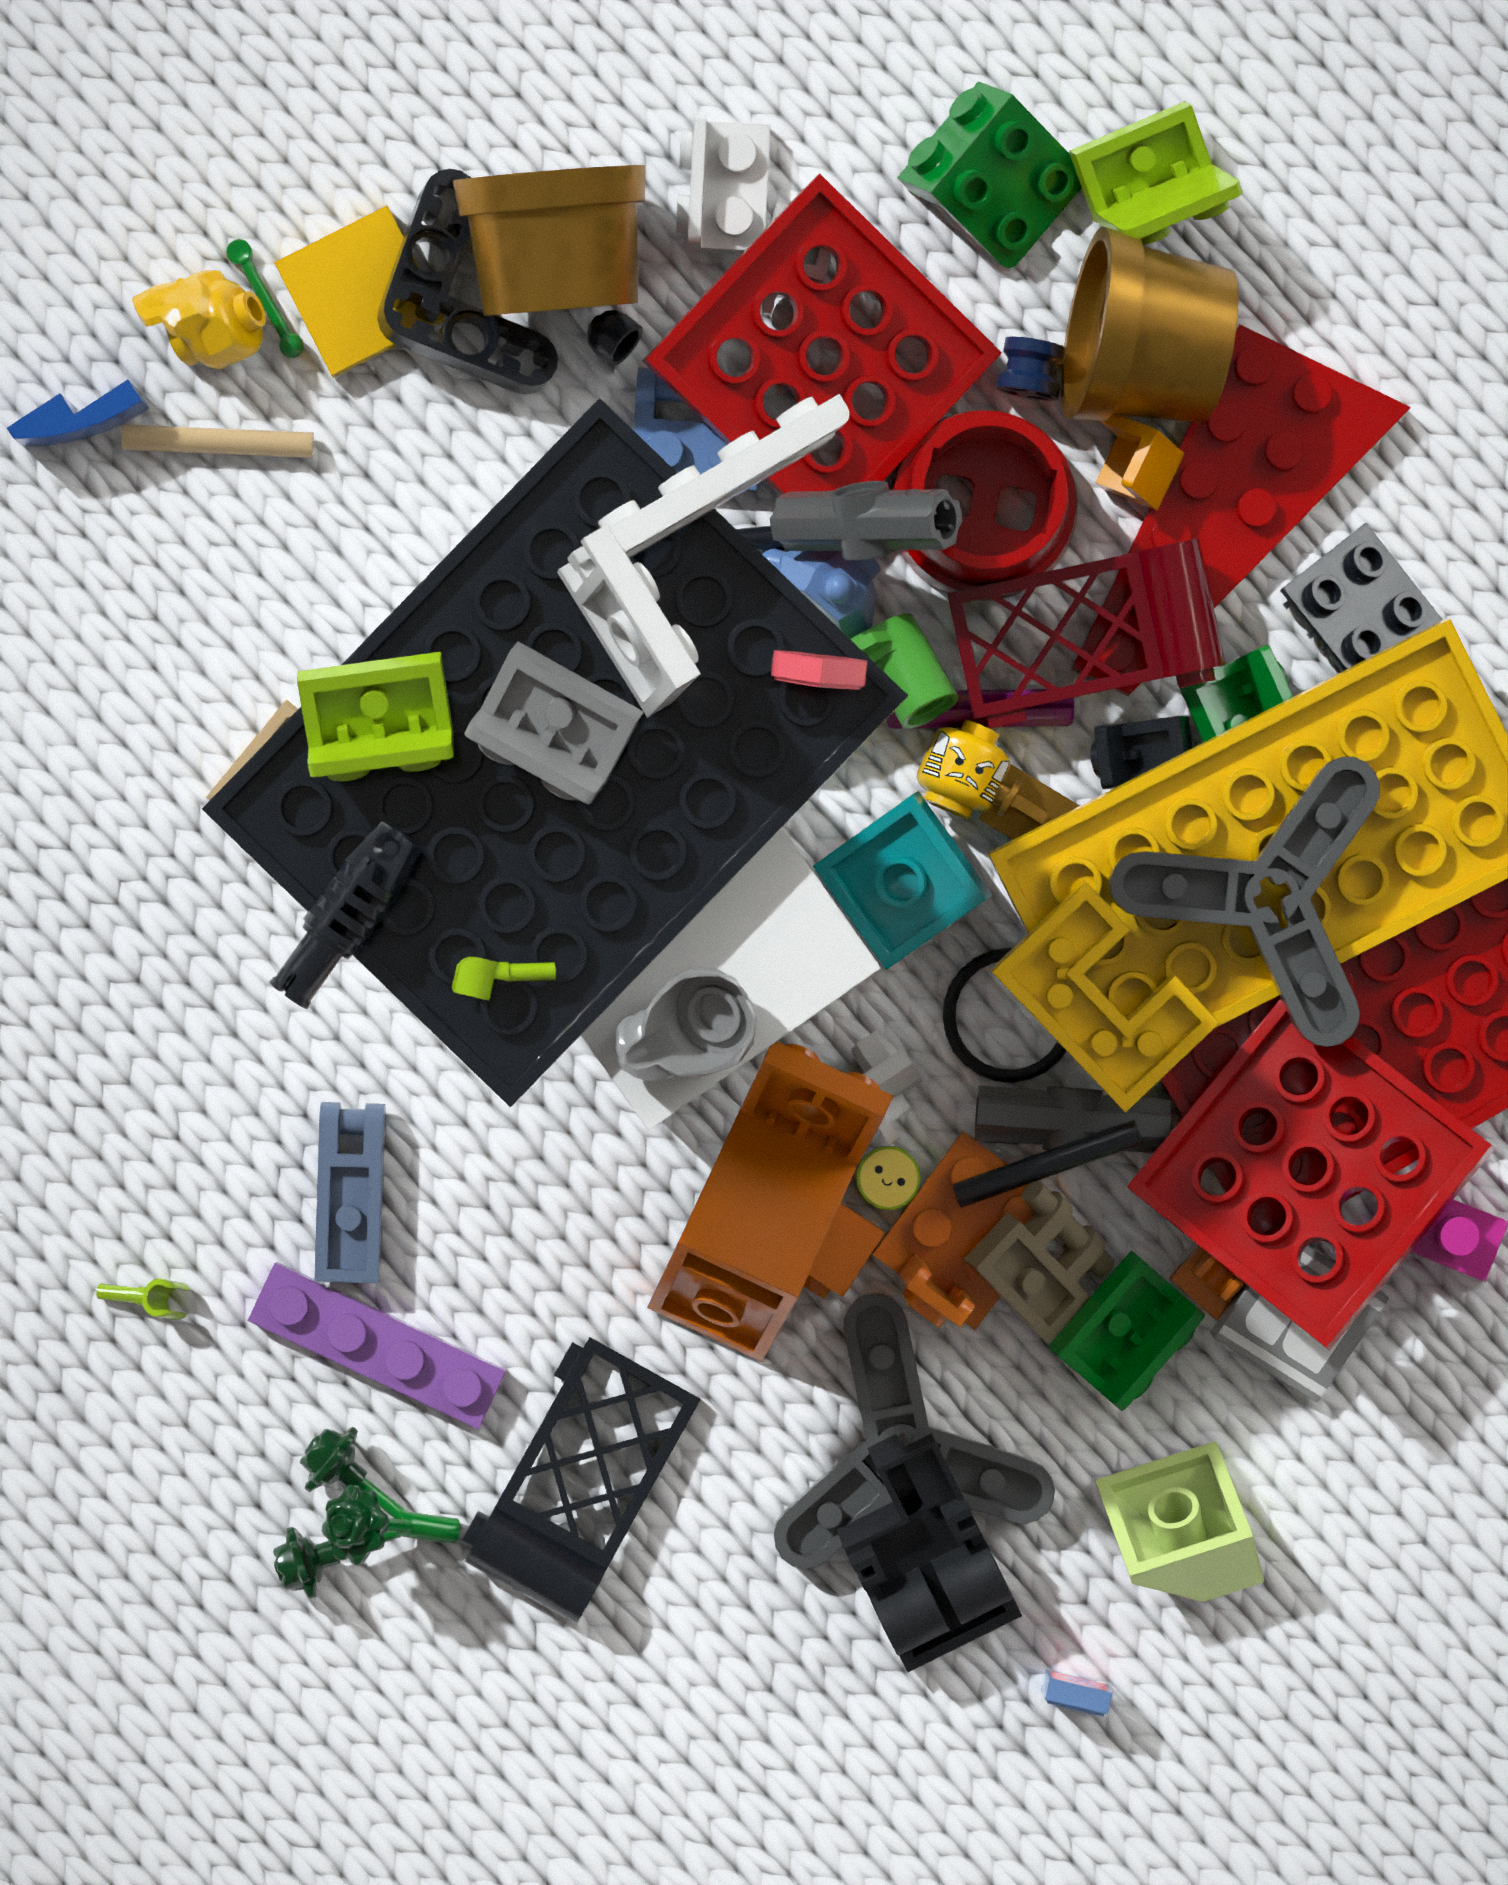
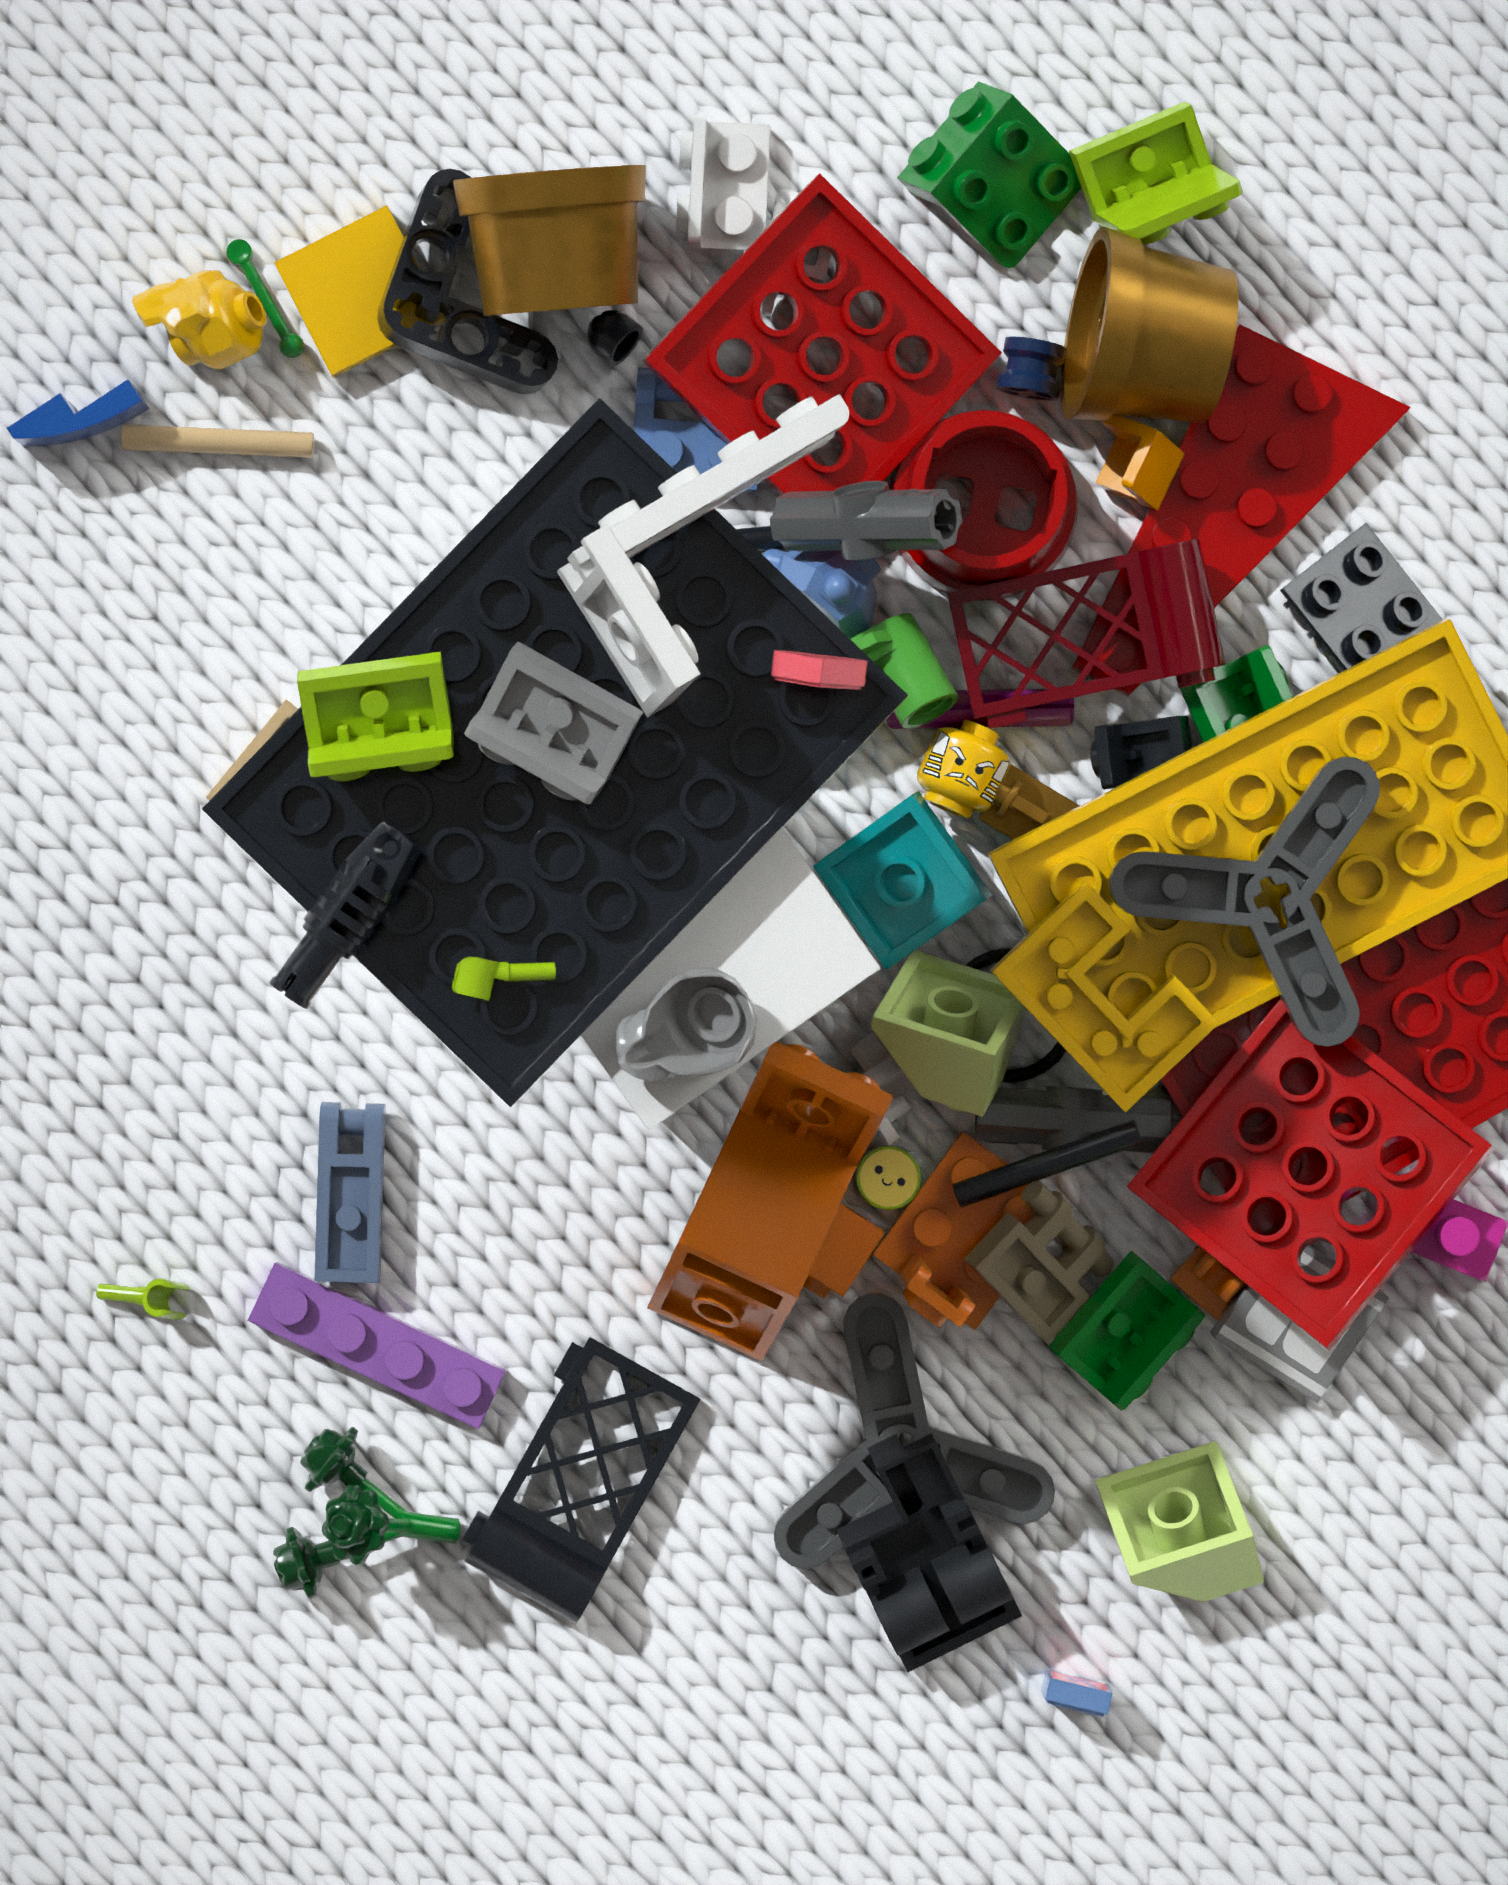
none -> yellowish green slope [871,950,1027,1117]

